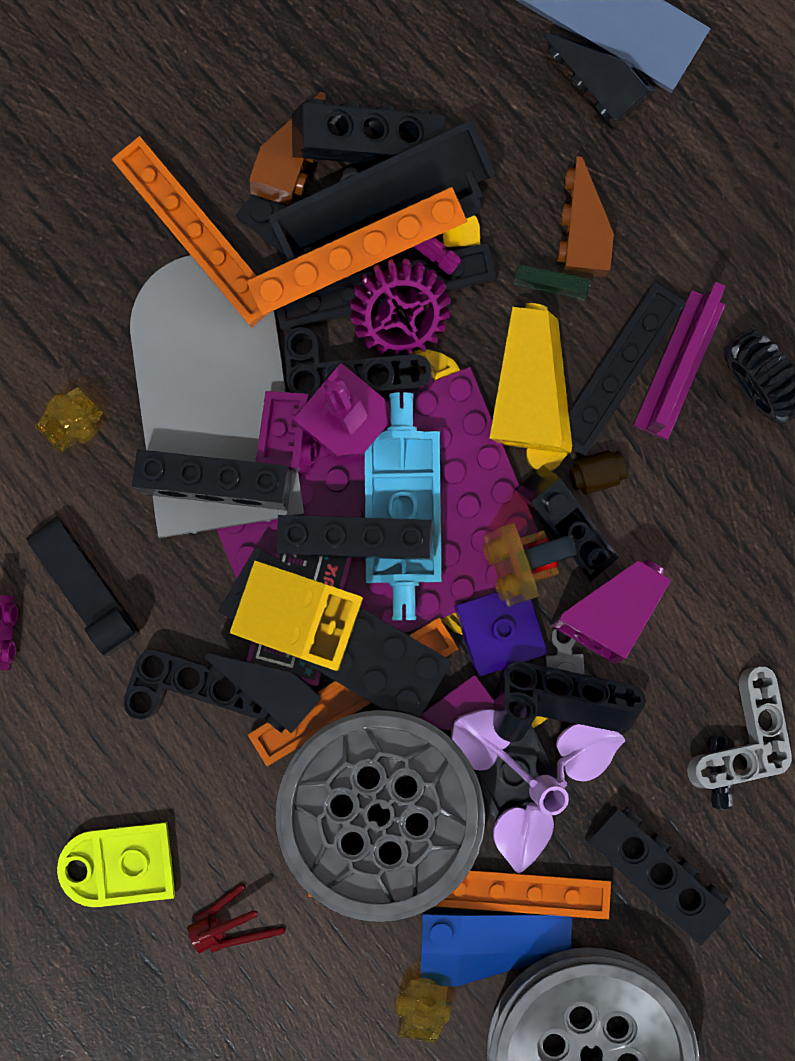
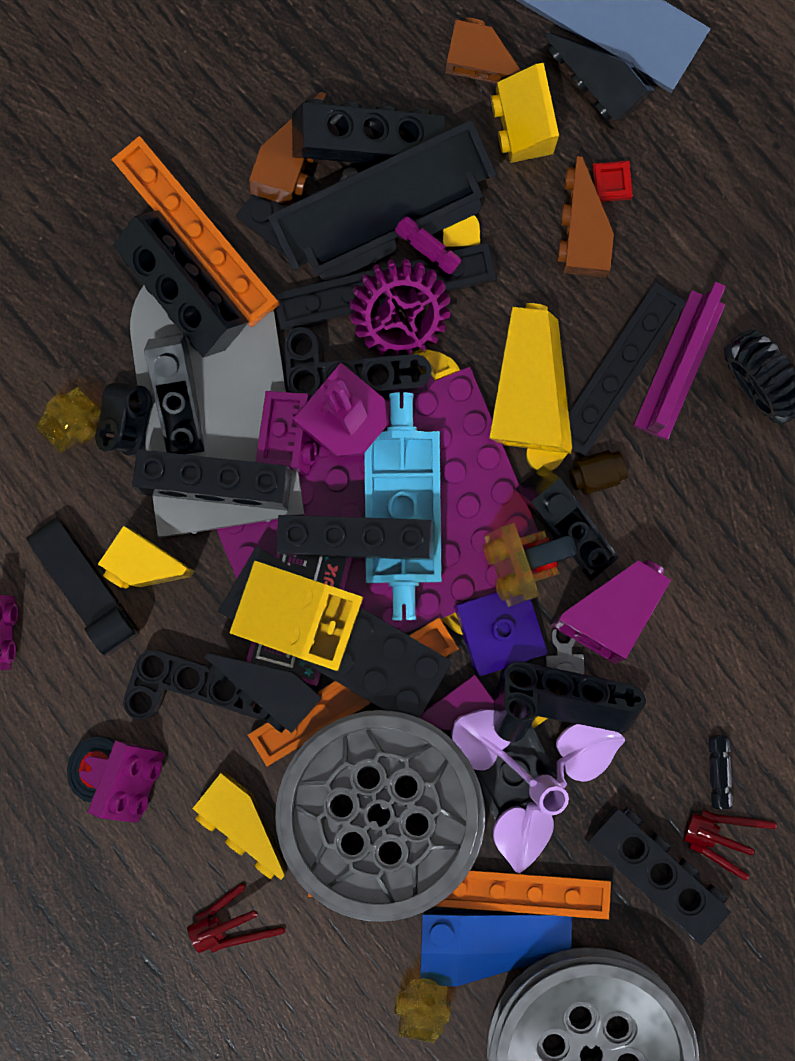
neon yellow plate [57,822,176,907] -> none
orange plate [246,187,468,316] -> none
clear green tile [513,265,591,300] -> none
light grey beam [687,666,792,789] -> none
none -> magenta plate [67,736,165,823]
none -> black piece [95,382,152,456]
none -> yellow slope [98,526,195,589]
none -> black brick [113,210,249,358]
none -> black slope [144,333,205,455]
none -> yellow slope [192,771,287,880]
none -> dark orange slope [446,18,521,84]
none -> yellow slope [491,63,559,163]
none -> red tile [592,161,633,202]
none -> dark red plant [683,810,777,881]

